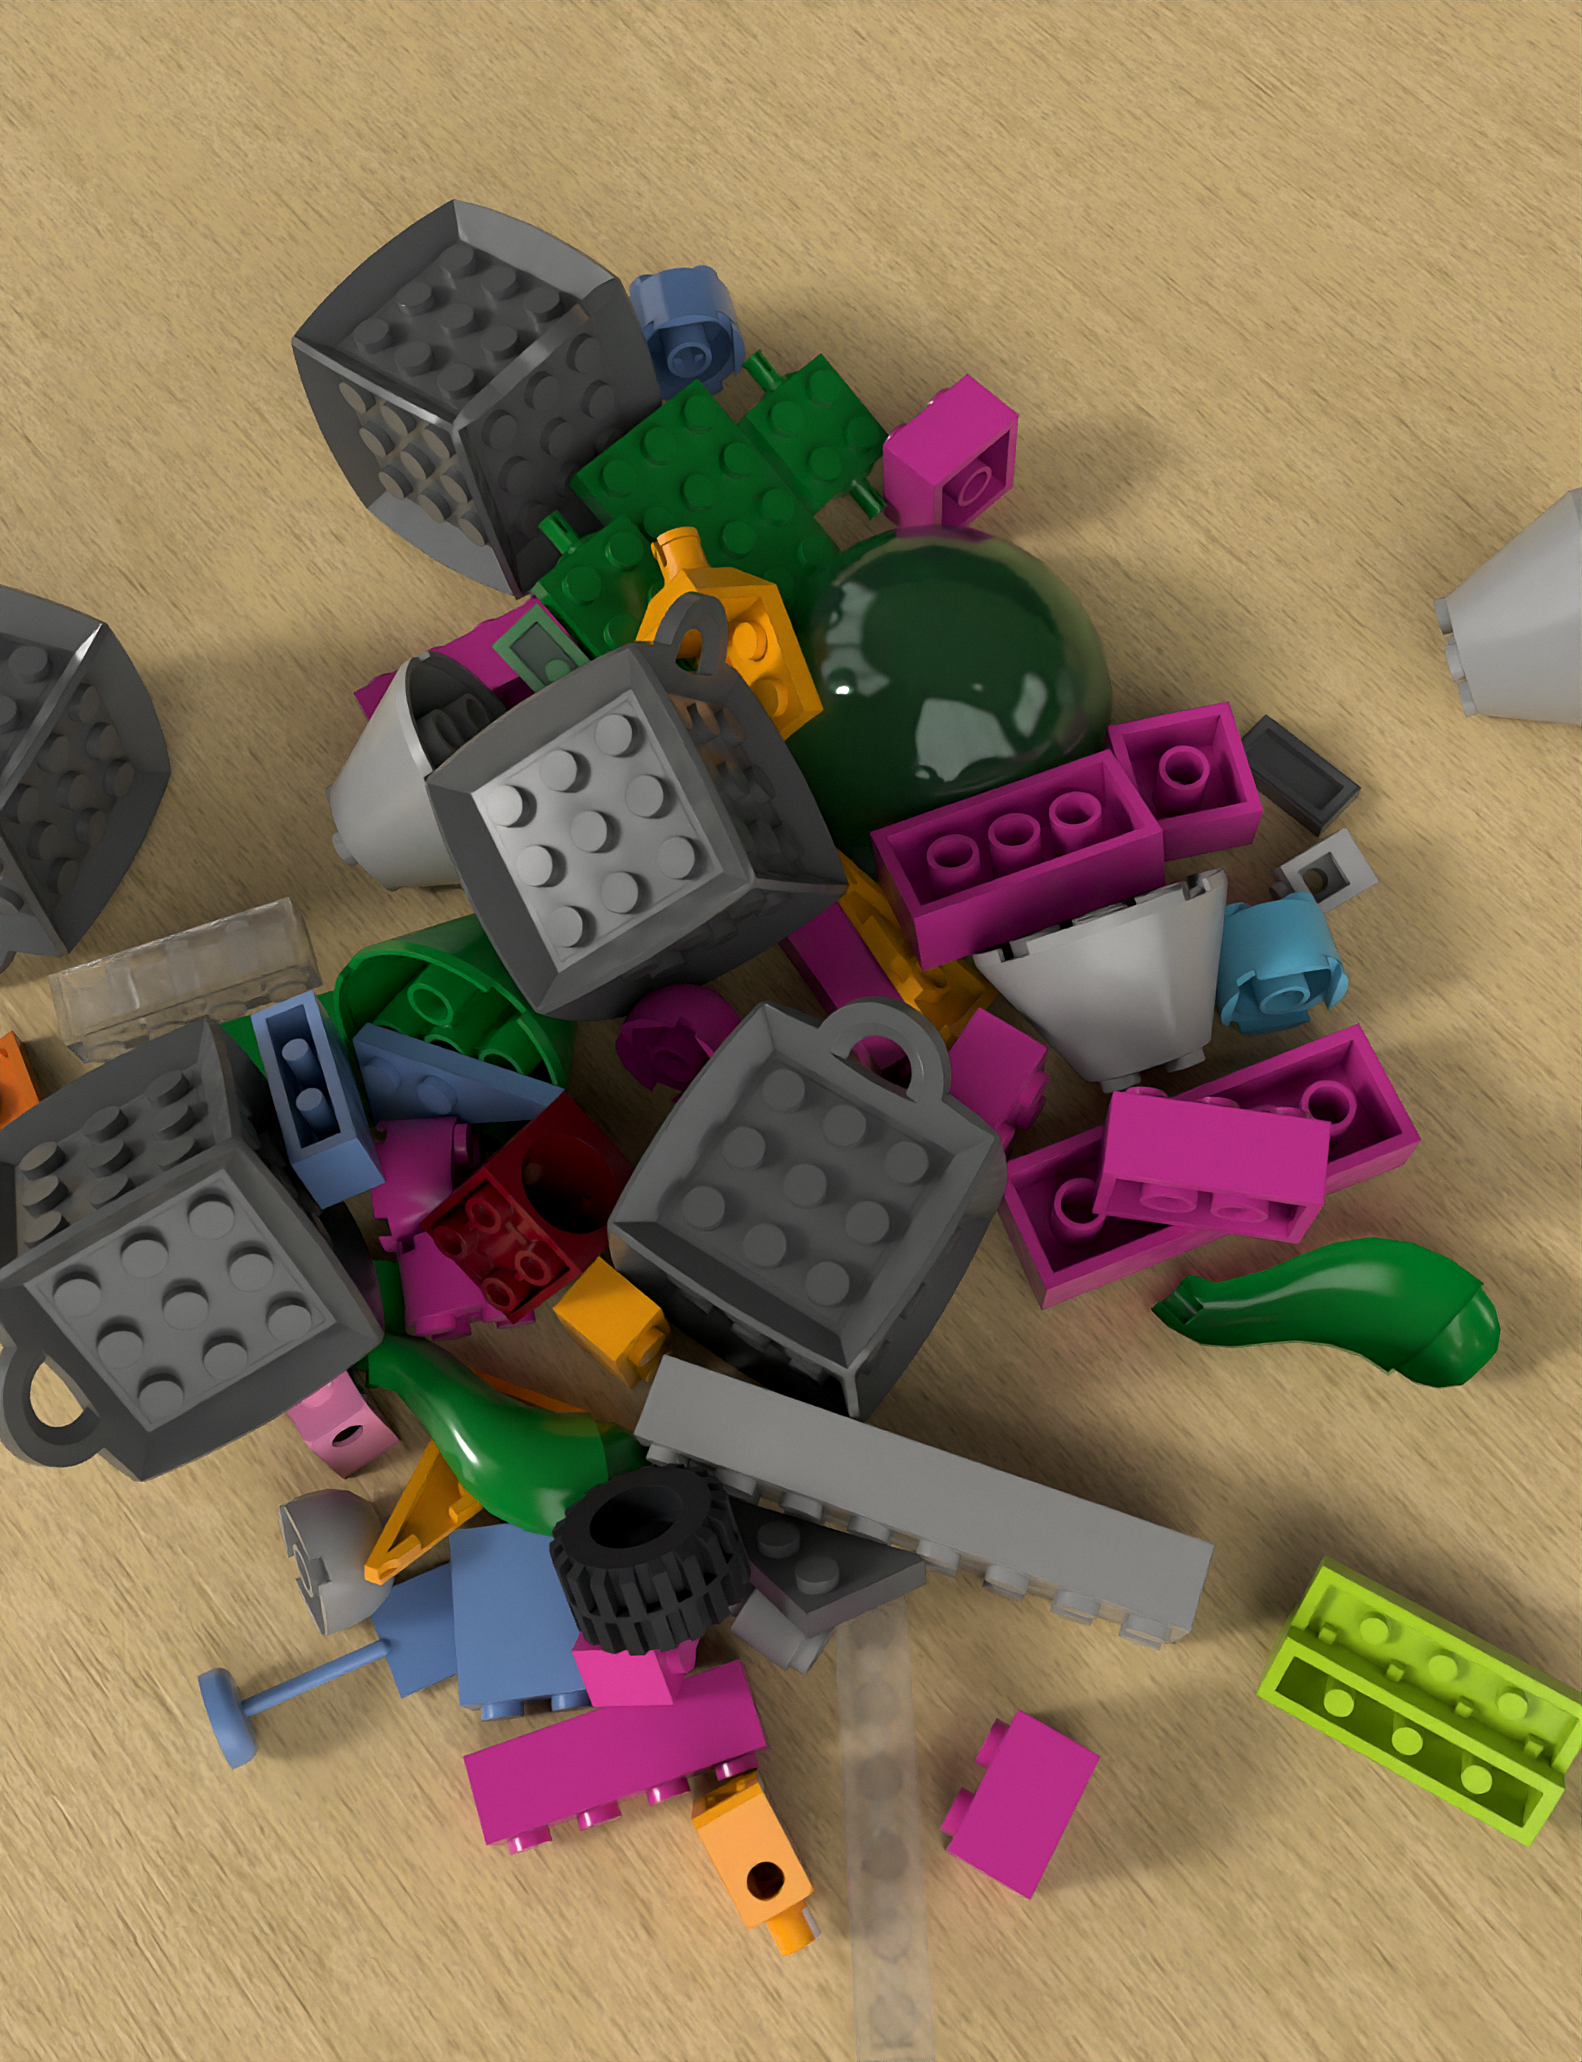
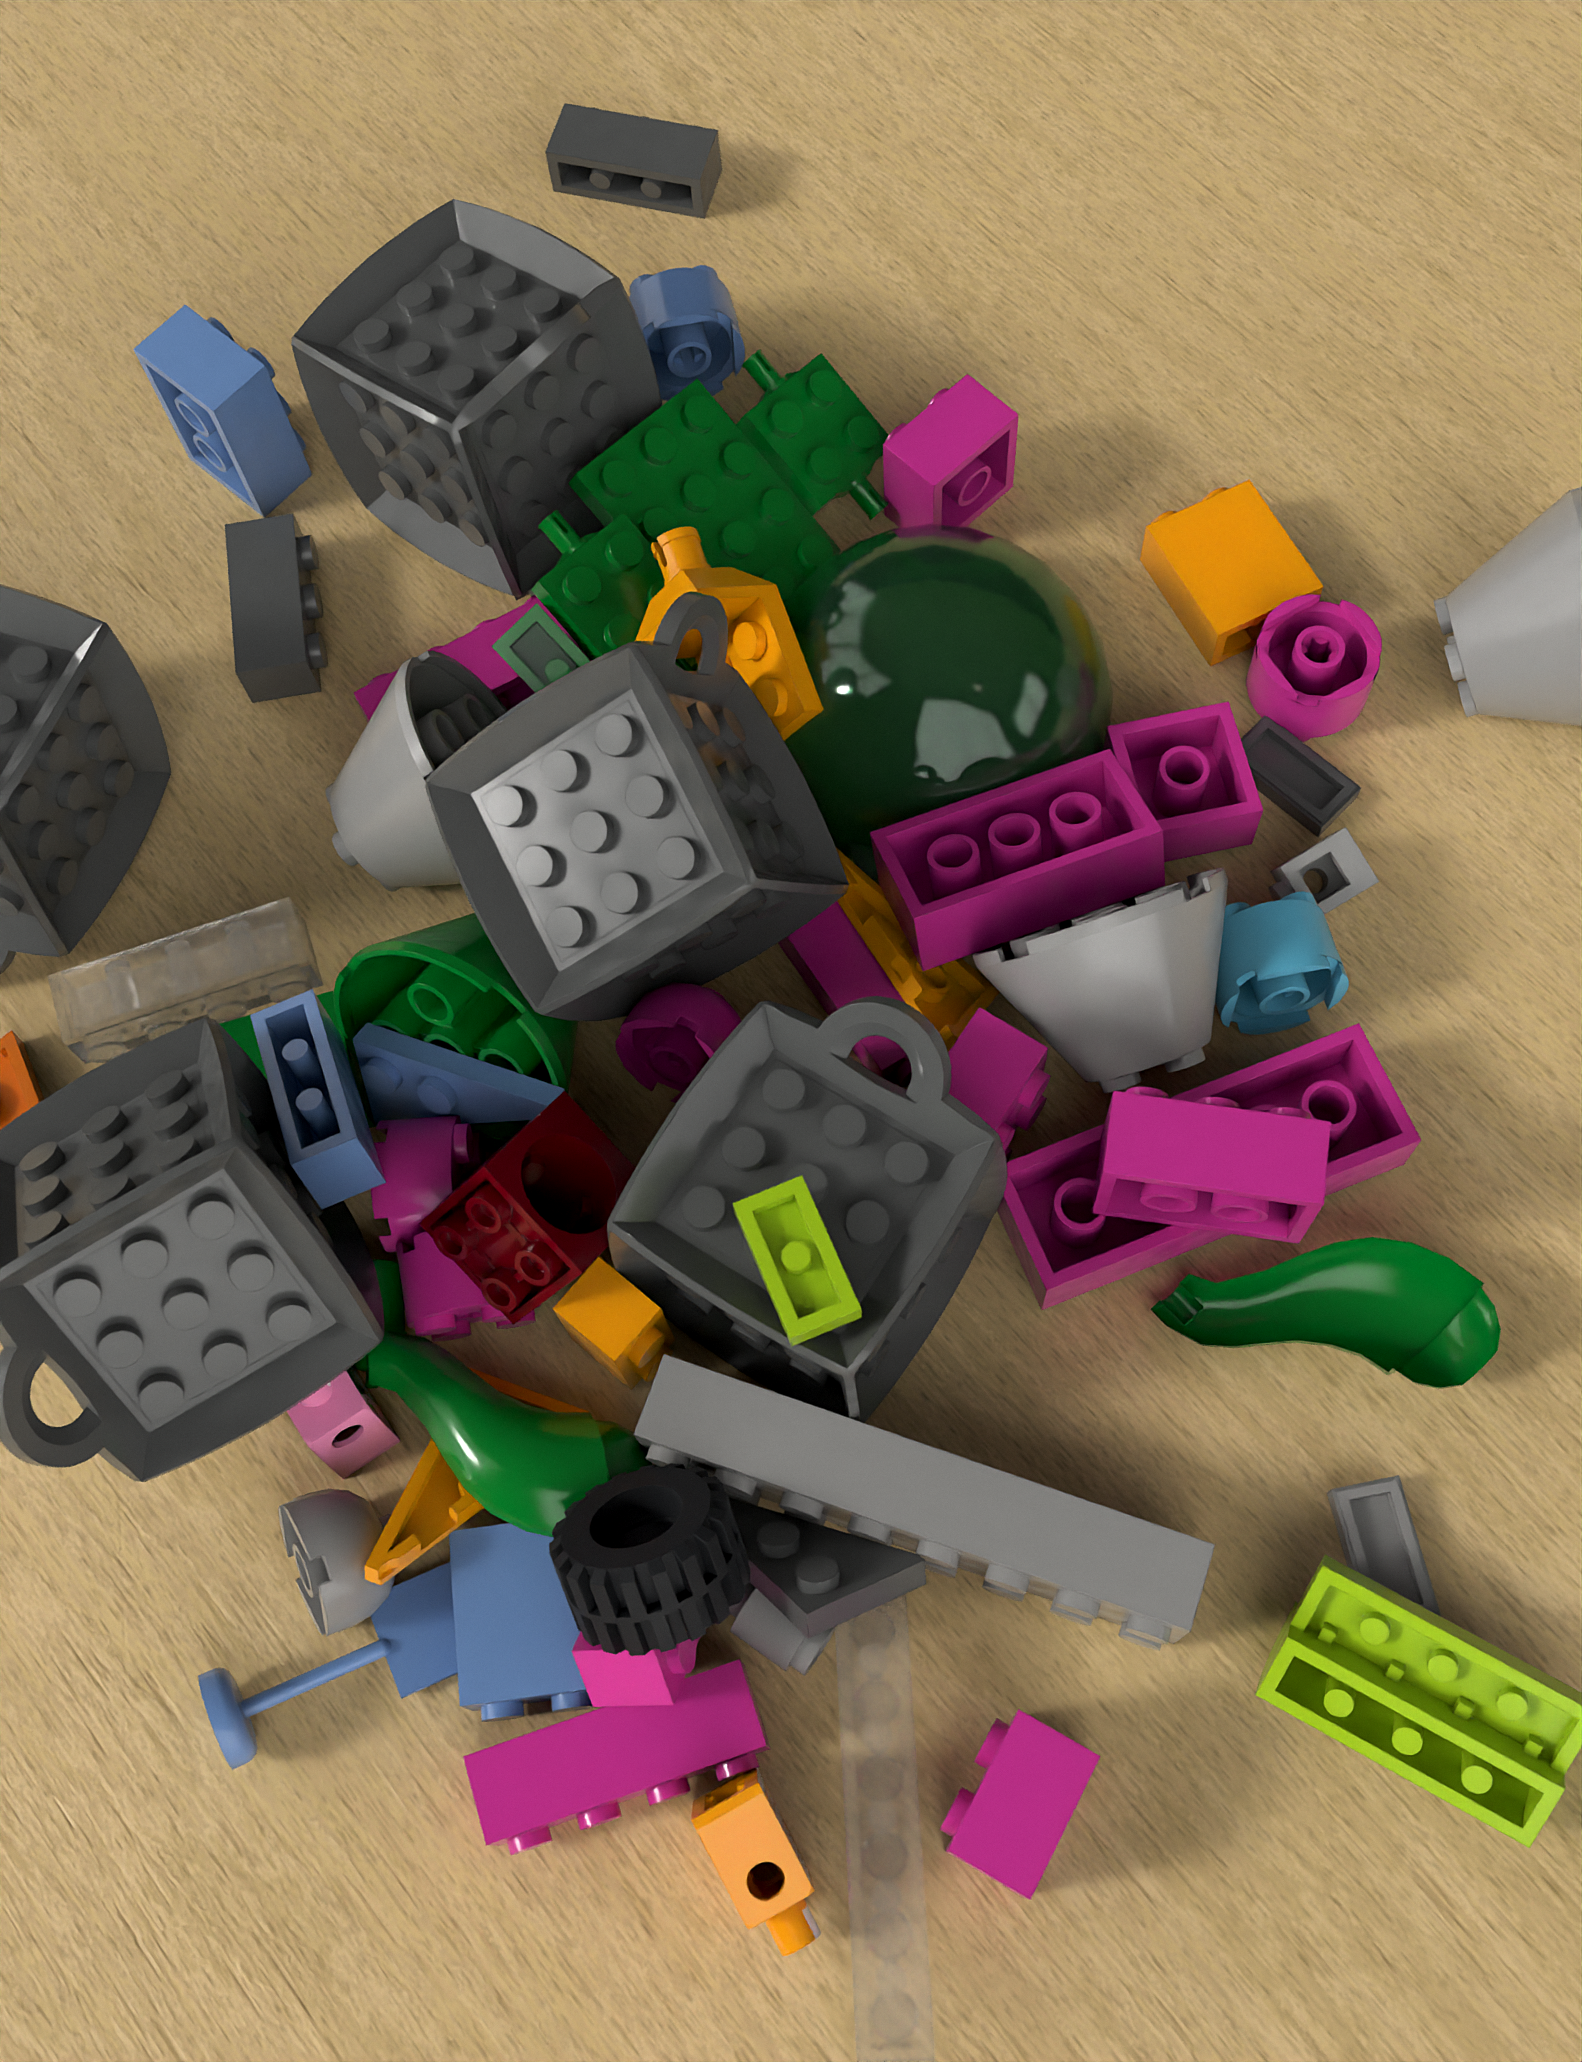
none -> medium blue brick [133,305,312,518]
none -> dark grey brick [225,513,328,703]
none -> dark grey brick [545,103,722,219]
none -> lime plate [732,1175,862,1347]
none -> light orange brick [1140,479,1324,667]
none -> dark pink brick [1246,594,1382,742]
none -> light grey tile [1327,1475,1441,1616]

